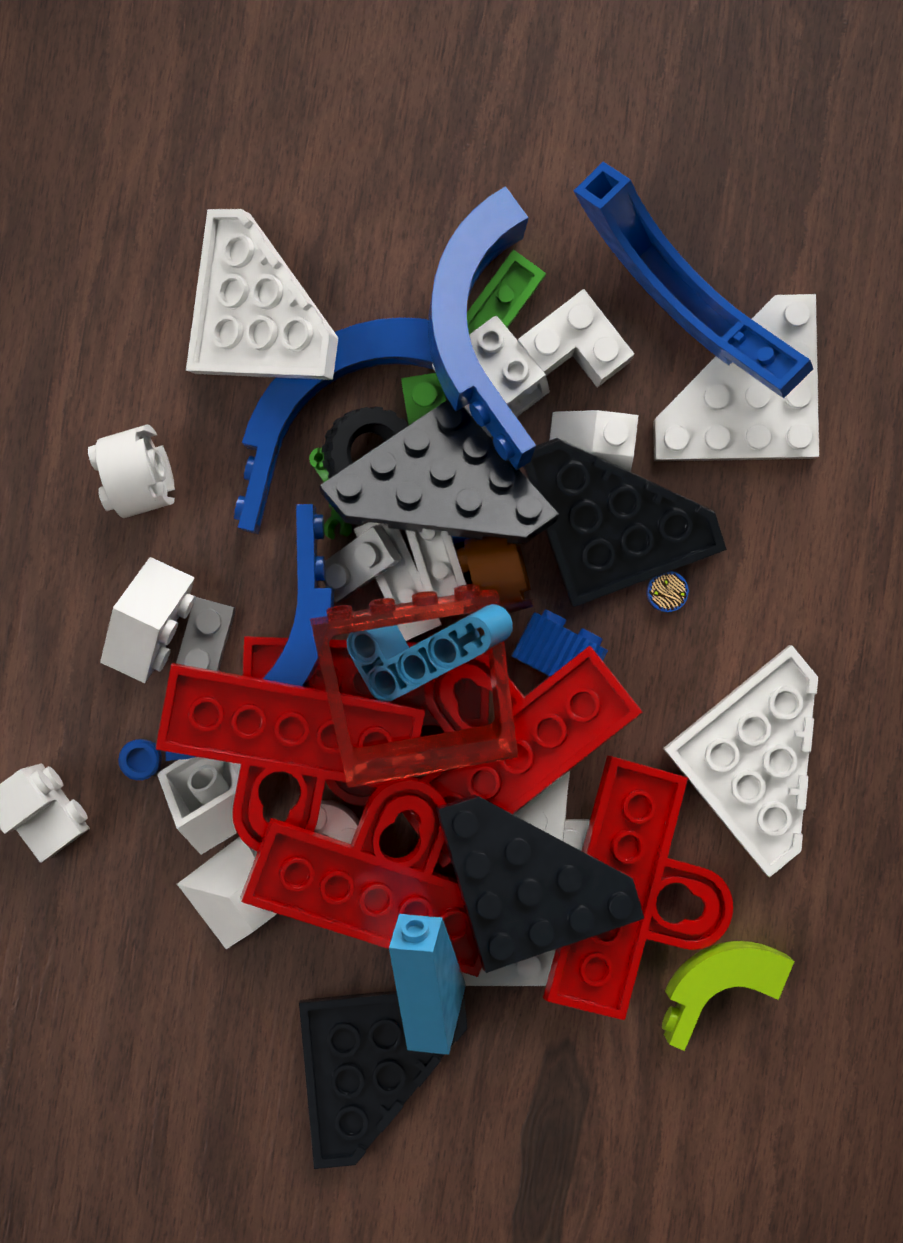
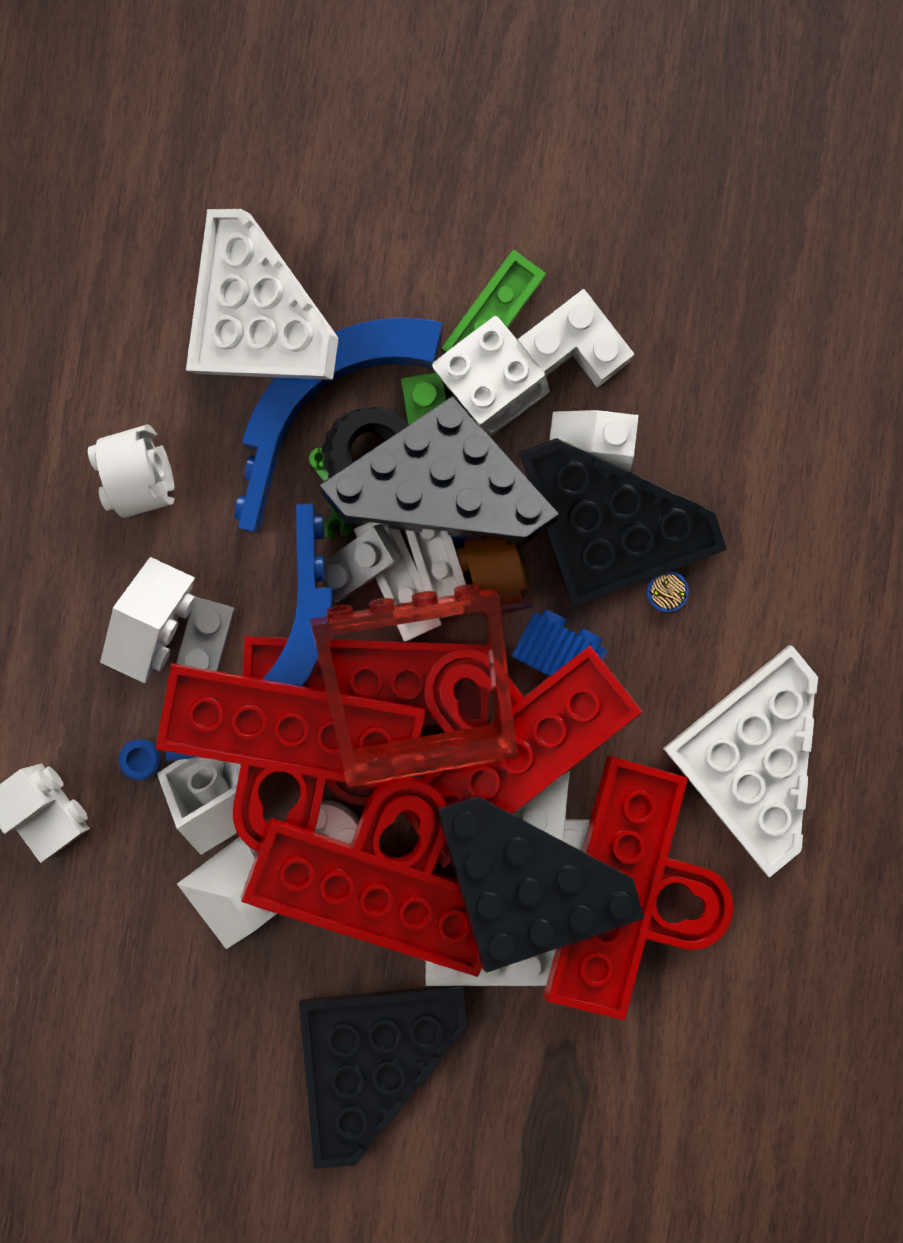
dark azure beam [347,604,513,702] -> none
dark azure slope [389,914,466,1055] -> none
arch [428,186,536,470] -> none
blue arch [573,162,813,399] -> none
white plate [653,294,819,461] -> none
lime arch [662,941,795,1051] -> none

